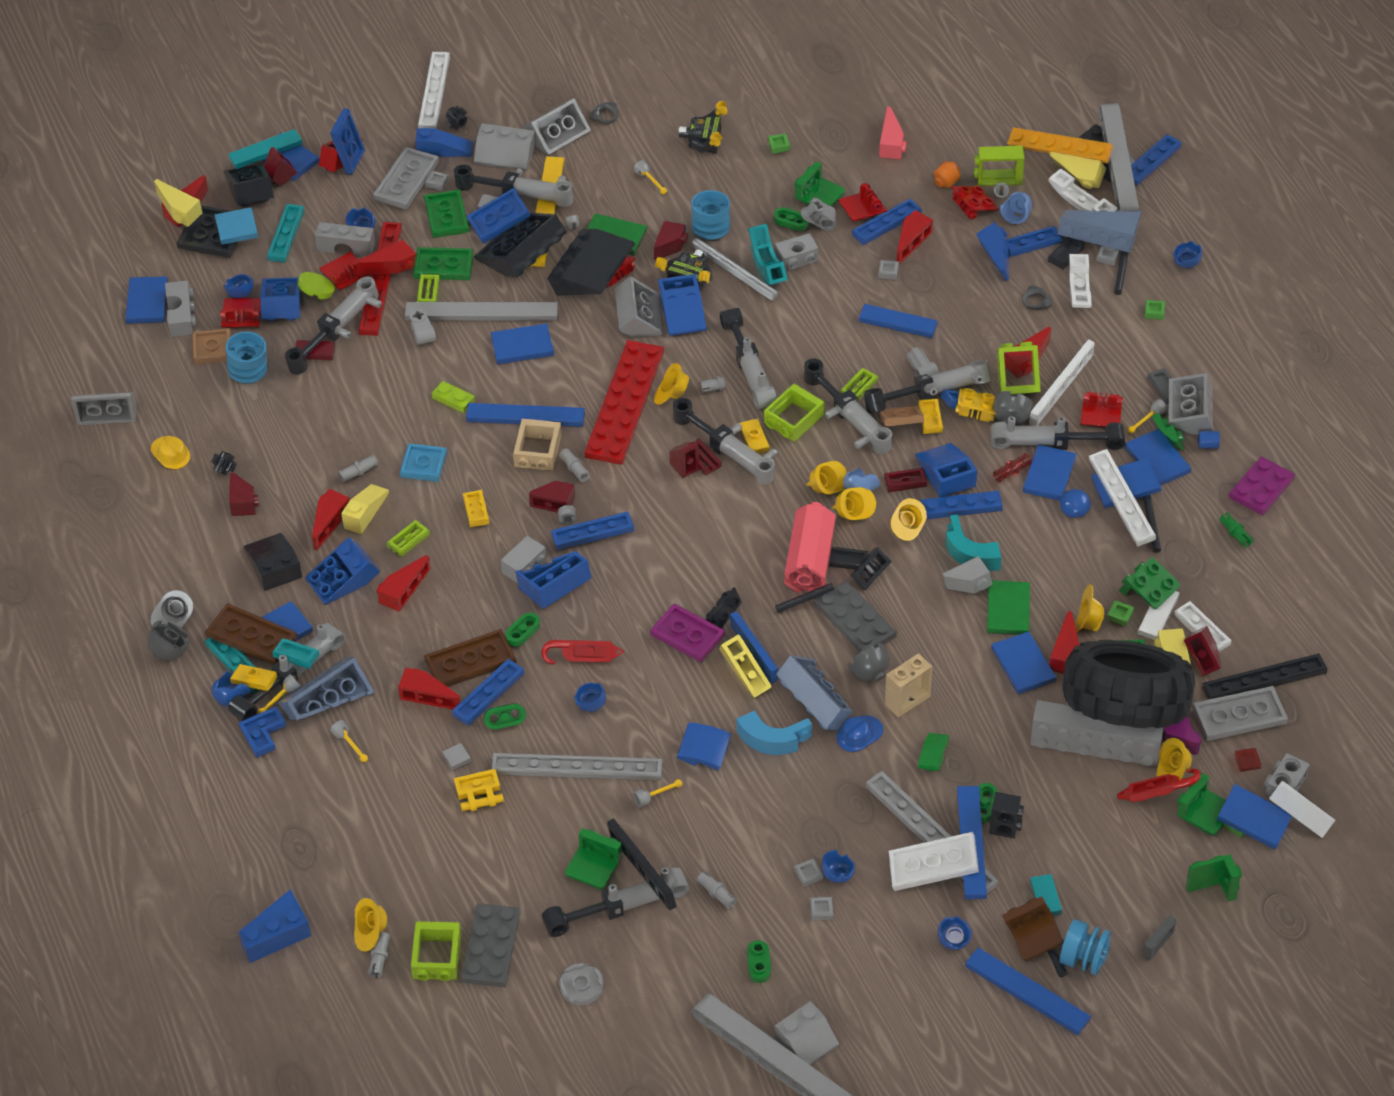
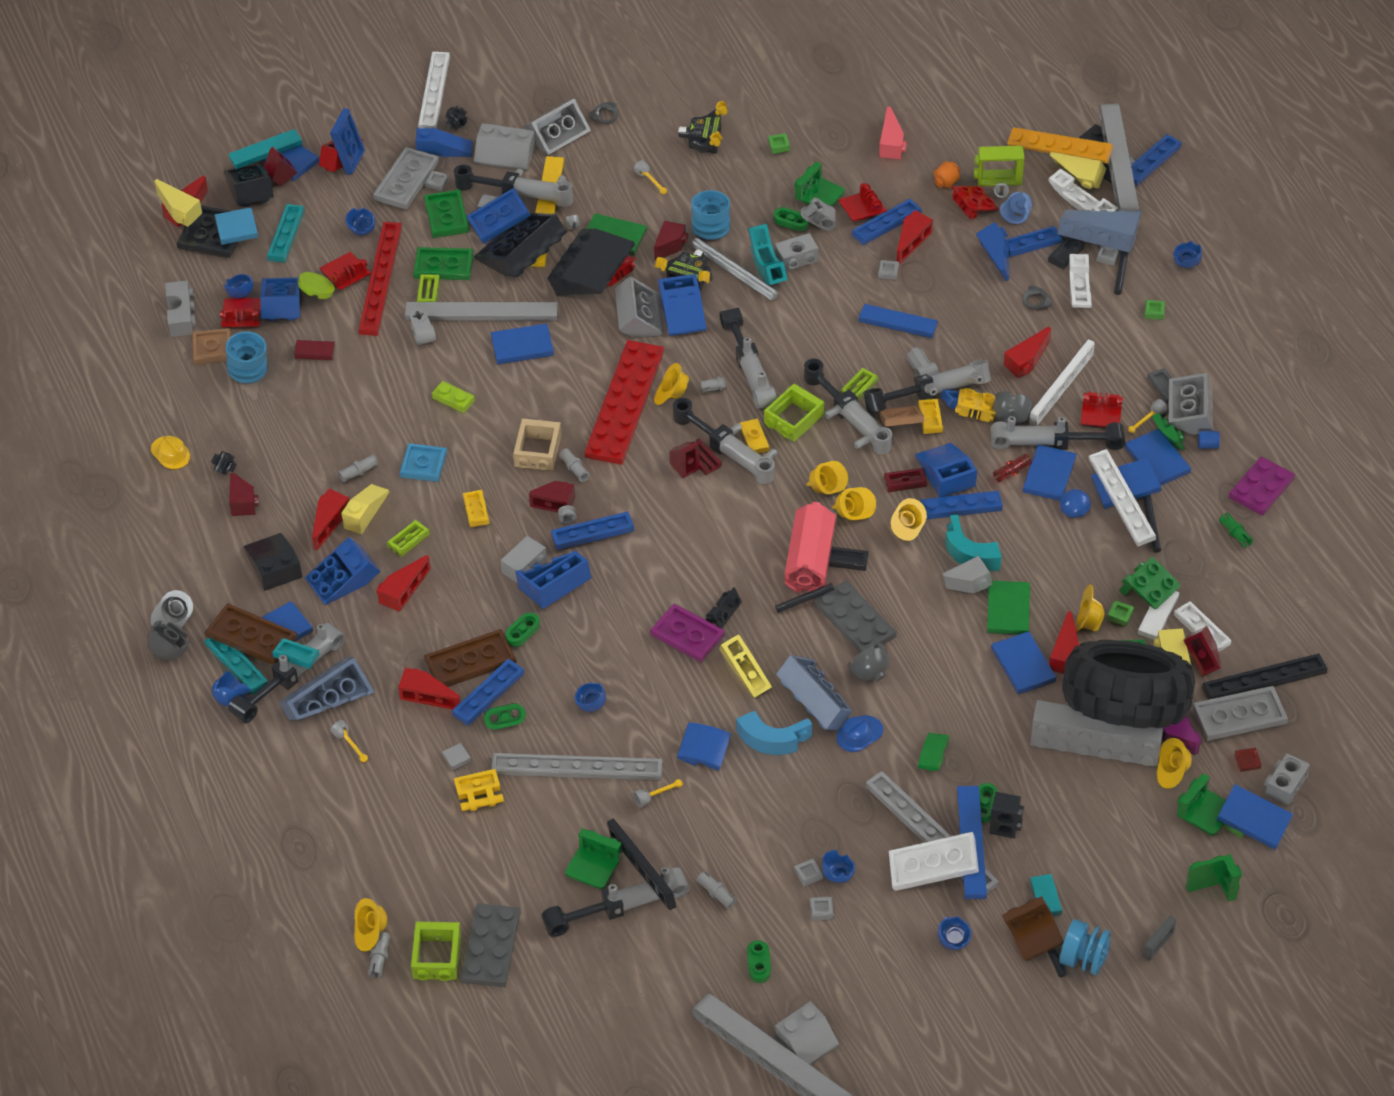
light grey slope [71,391,137,425] -> none
blue tile [125,276,168,323] -> none
yellow plate [230,664,278,691] -> none
blue plate [238,706,286,758] -> none
blue wedge [238,889,311,963] -> none
hinge [258,674,301,714] -> none
piece [285,277,382,375] -> none
light grey arch [315,222,376,257] -> none
red slope [355,239,416,276] -> none
blue tile [466,403,585,427] -> none
red plate [541,640,625,664] -> none
light grey tile [559,963,604,1006] -> none
blue tile [730,611,778,684] -> none
medium blue hair [843,468,880,491] -> none
black slope [850,547,892,590] -> none
tan window [885,653,932,718] -> none
blue tile [965,947,1091,1035] -> none
lime window [996,342,1041,394] -> none
red plate [1116,768,1201,803] -> none
white tile [1269,781,1335,838] -> none

